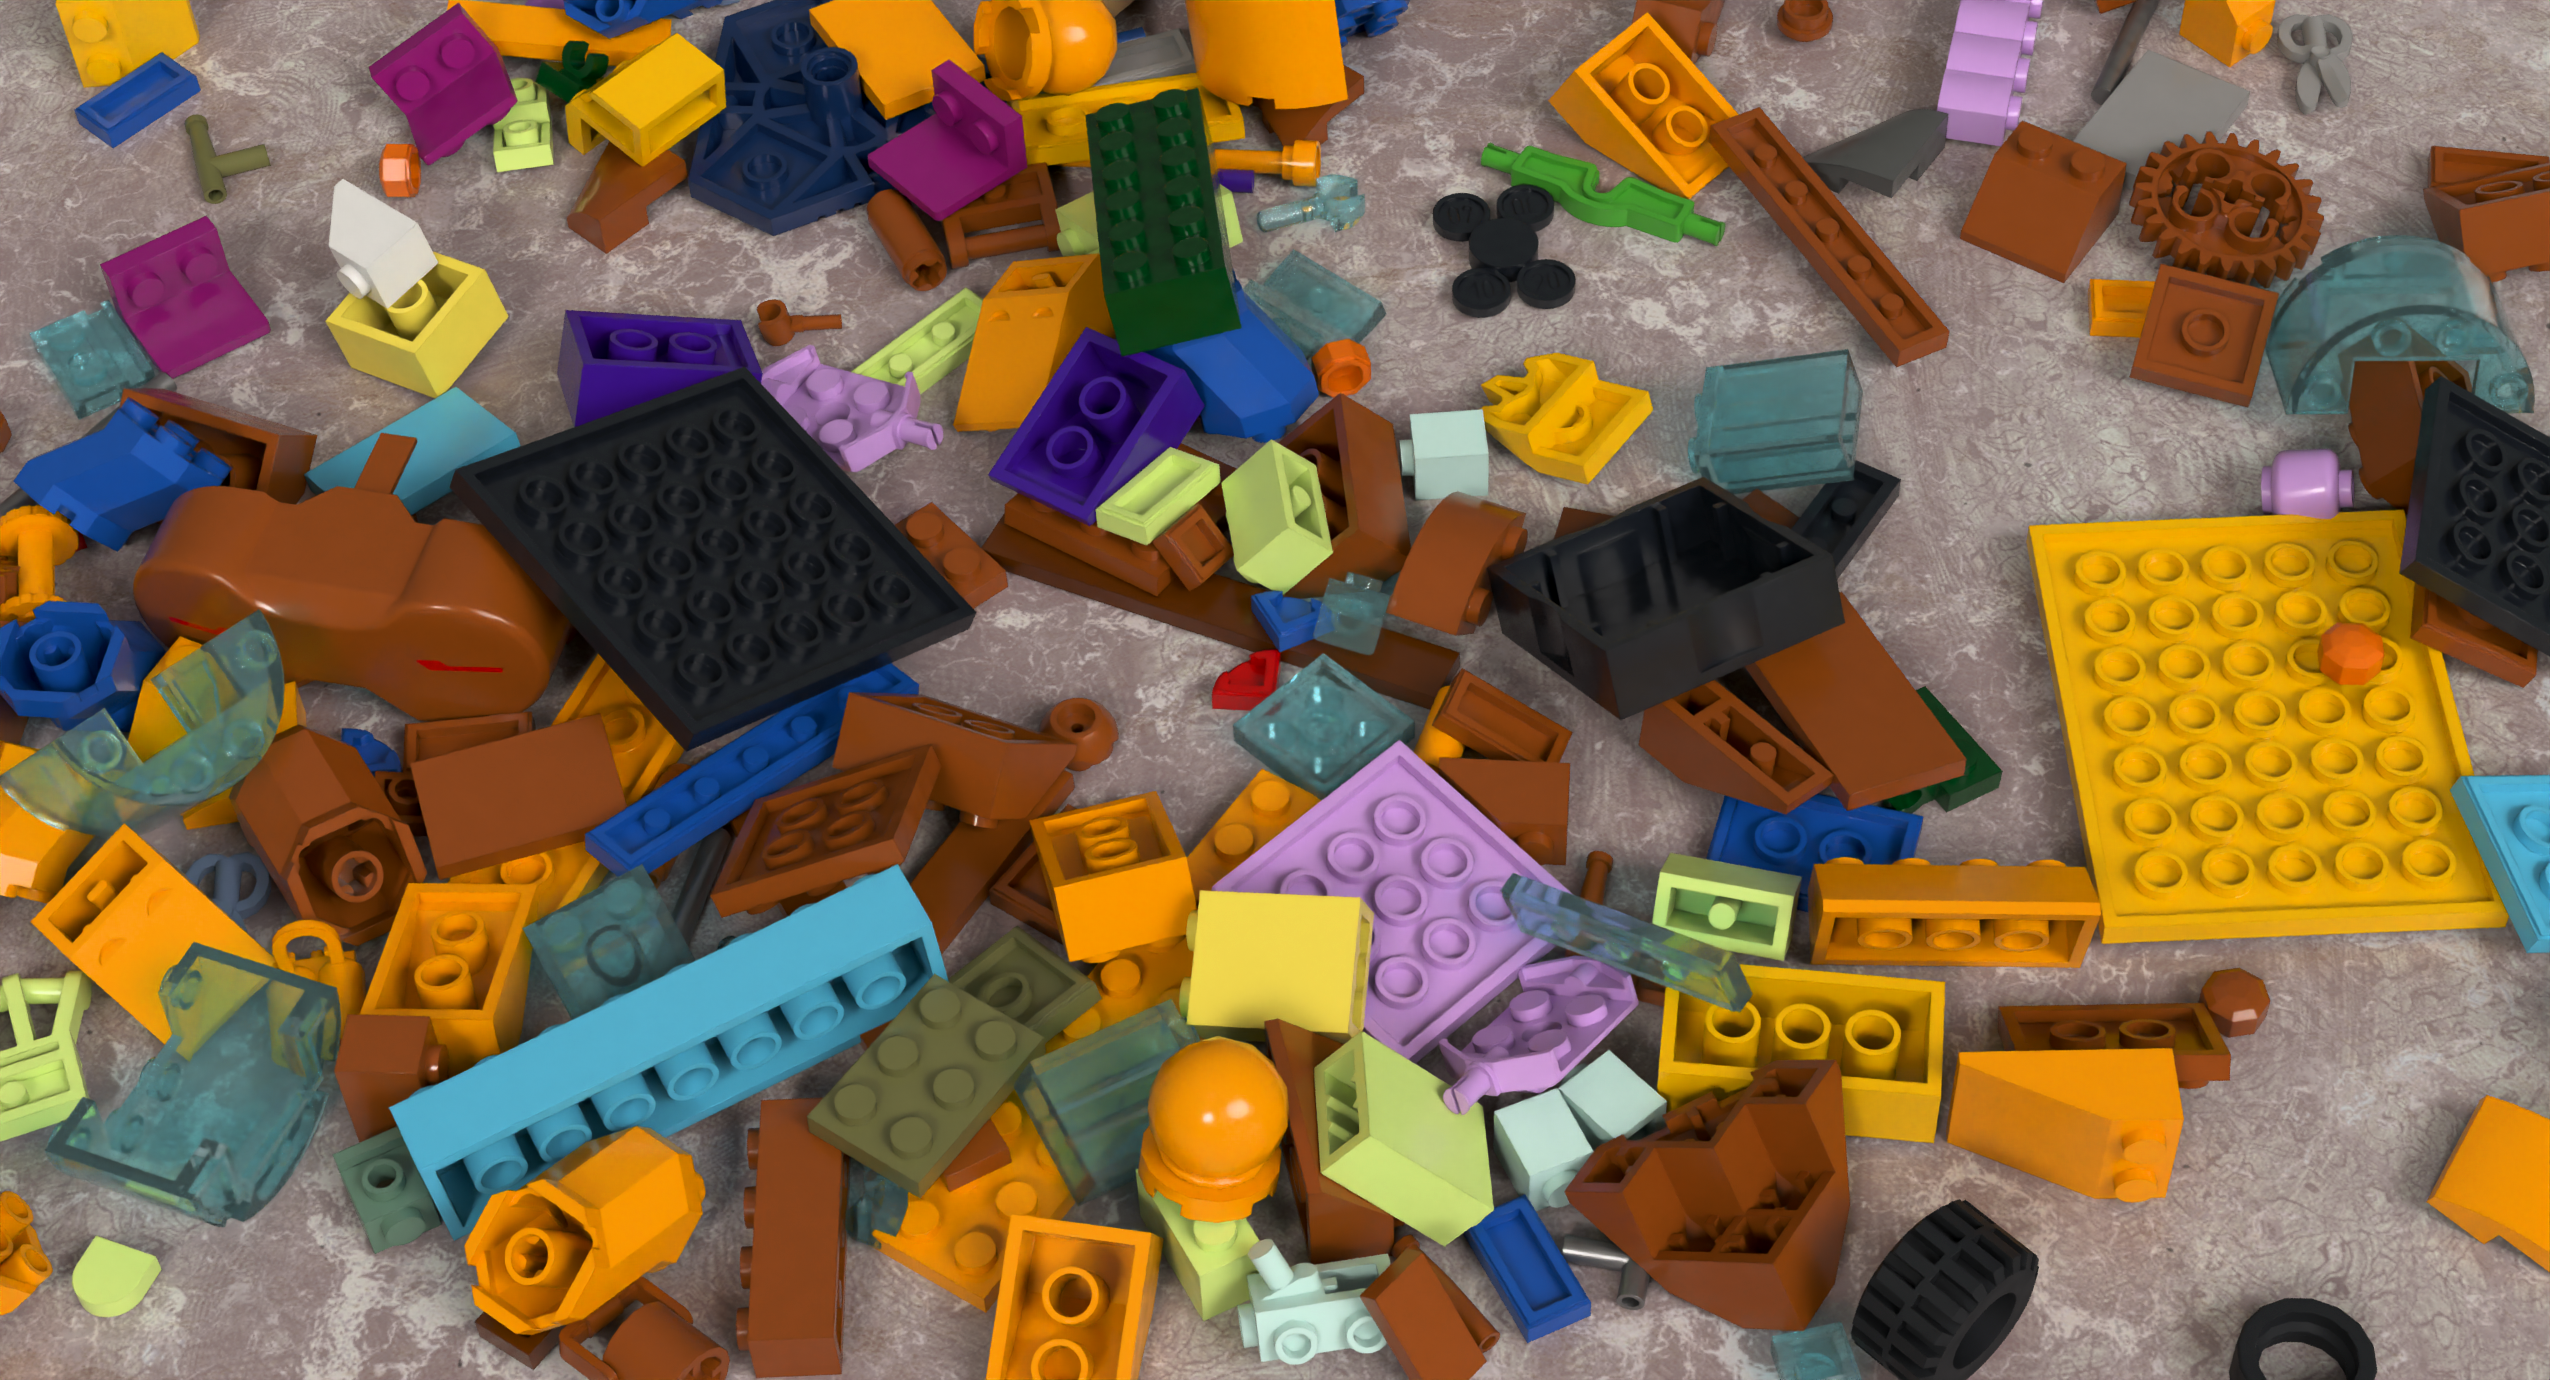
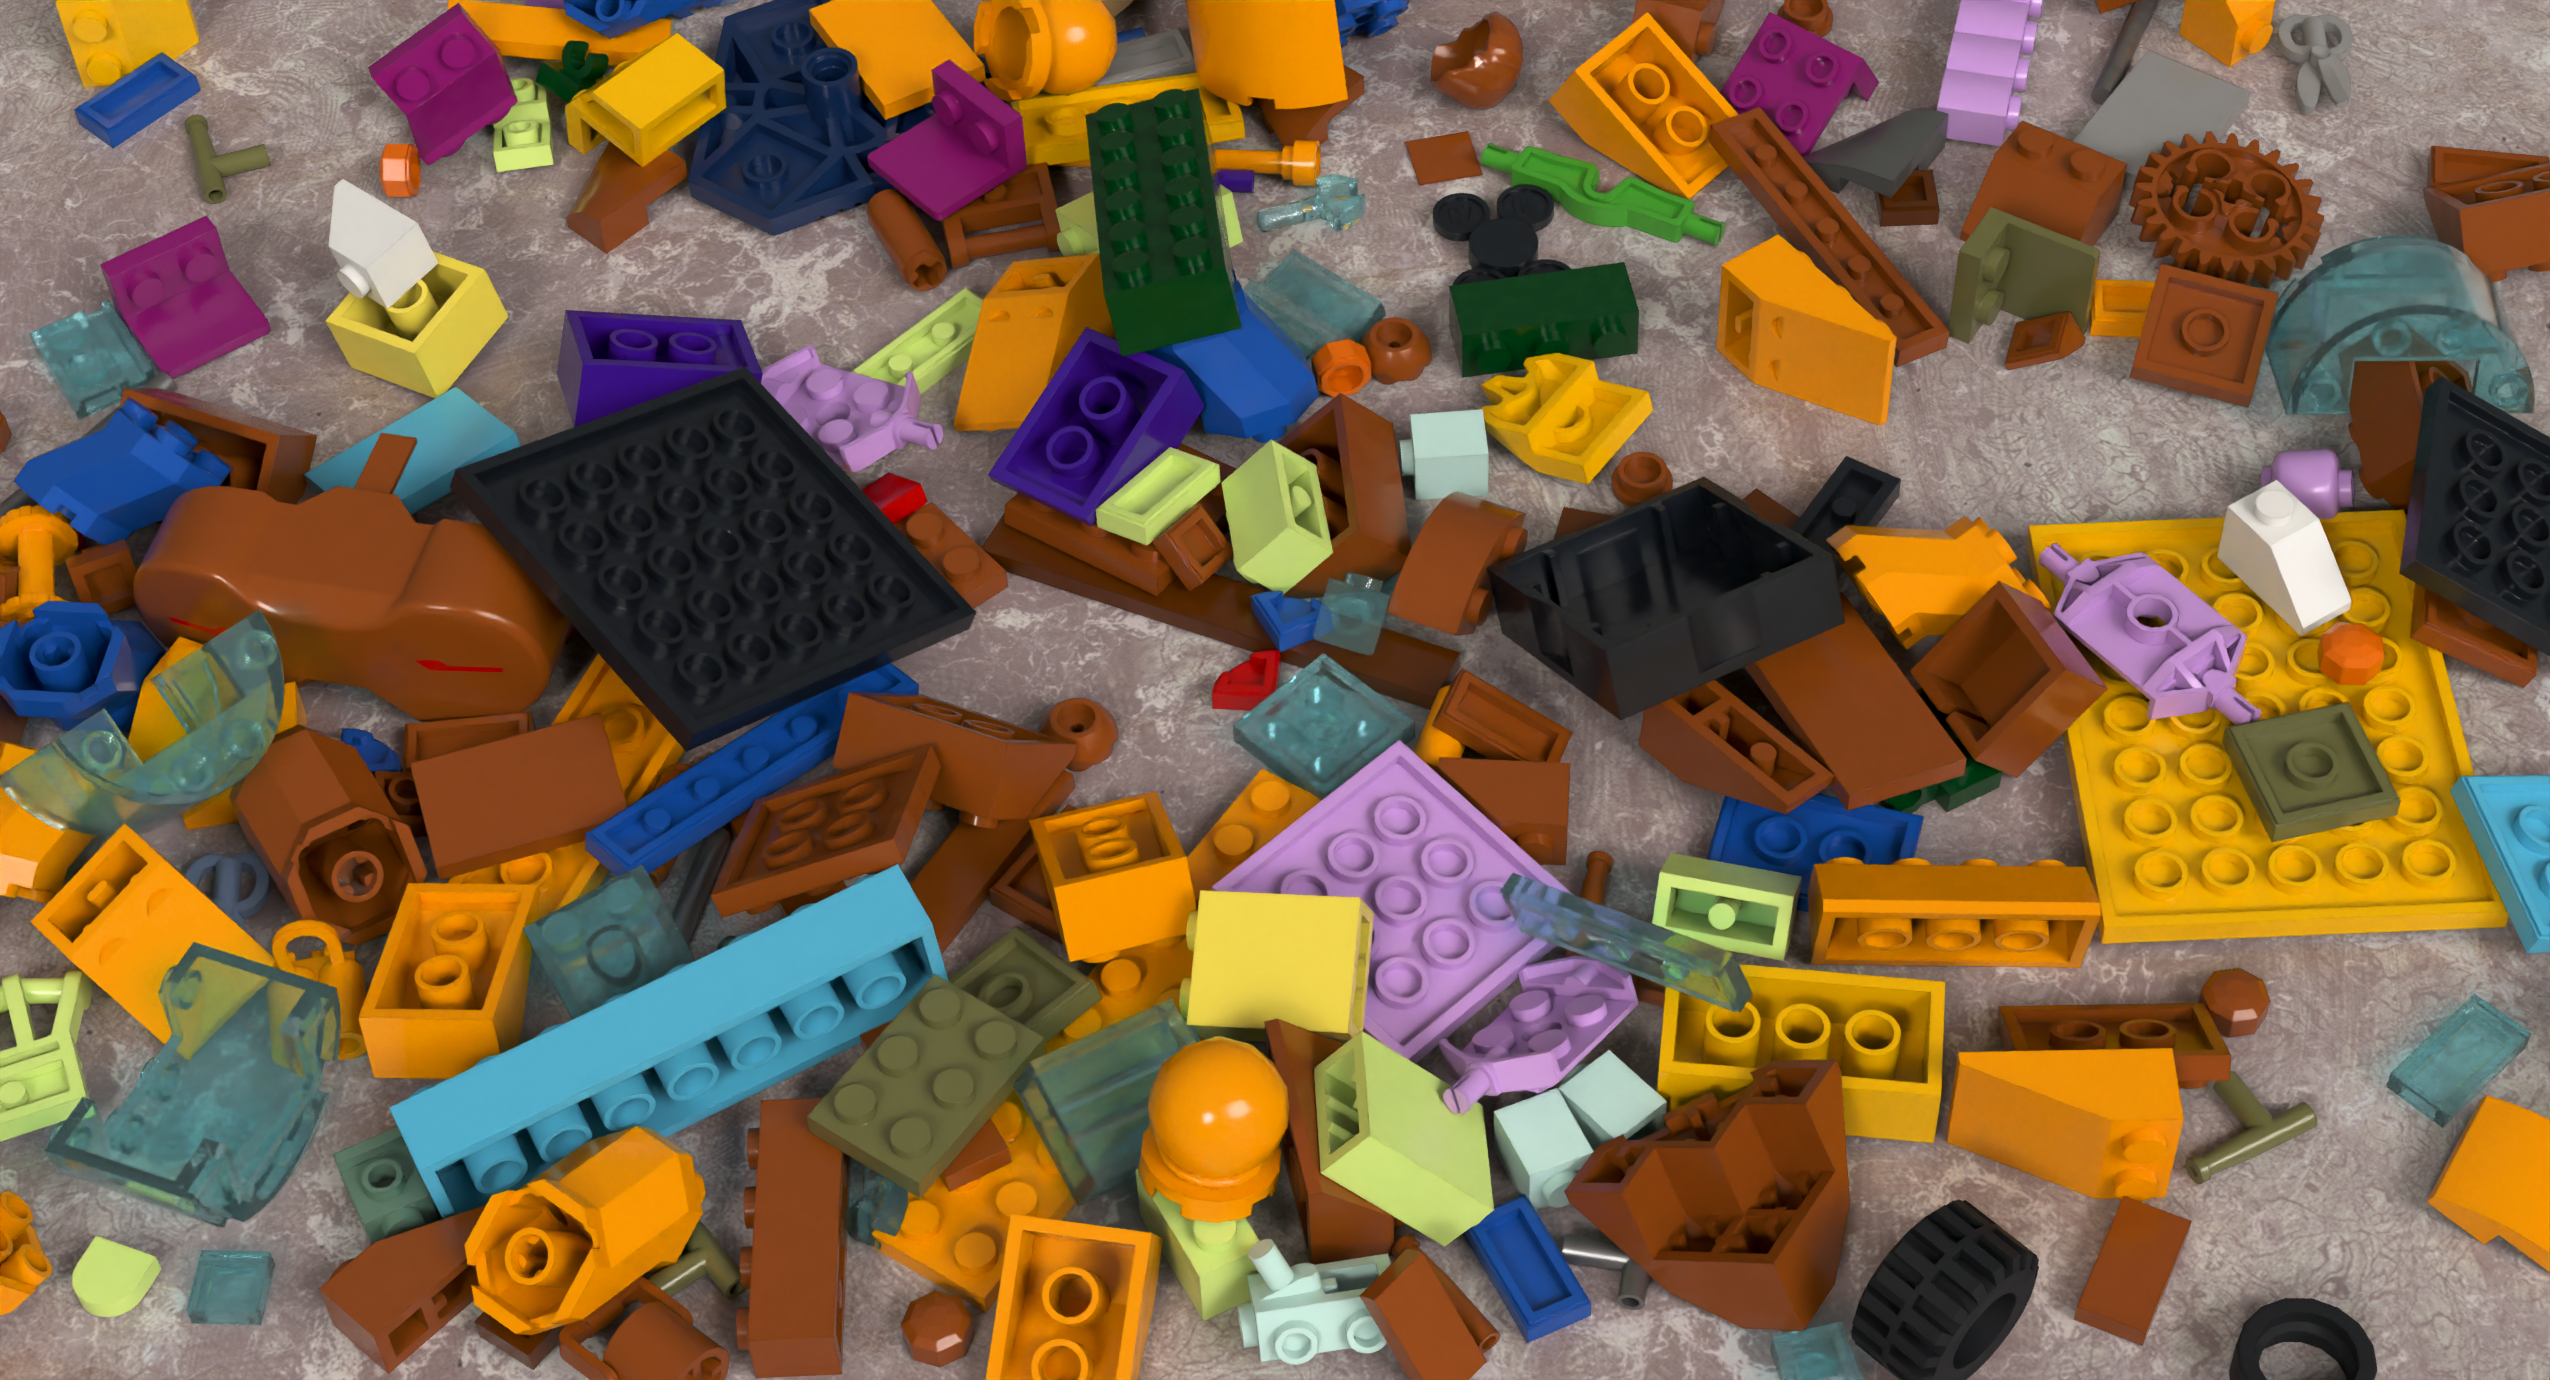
dark orange brick [334,1014,449,1143] -> none
dark orange hand [757,299,842,346] -> none
clear light blue brick [1688,349,1863,494] -> none
none -> dark orange tile [64,539,137,615]
none -> clear light blue tile [186,1250,275,1325]
none -> dark orange slope [319,1205,486,1374]
none -> olive piece [647,1220,746,1299]
none -> red tile [862,472,928,525]
none -> dark orange tile [901,1291,974,1367]
none -> dark orange plate [1359,317,1432,385]
none -> dark orange sticker [1405,131,1483,186]
none -> dark orange hair [1430,11,1524,110]
none -> dark green brick [1449,262,1639,378]
none -> dark orange plate [1611,452,1673,507]
none -> light orange slope [1716,234,1897,426]
none -> magenta bracket [1720,12,1879,157]
none -> light orange brick [1826,516,2052,650]
none -> reddish brown tile [1874,170,1940,227]
none -> dark orange piece [1910,581,2108,778]
none -> olive bracket [1948,207,2100,344]
none -> dark orange slope [2004,311,2086,370]
none -> lavender plate [2038,543,2262,725]
none -> dark orange tile [2074,1196,2192,1346]
none -> olive piece [2185,1071,2317,1184]
none -> white slope [2217,480,2352,636]
none -> olive tile [2222,702,2401,842]
none -> clear light blue tile [2386,994,2531,1128]

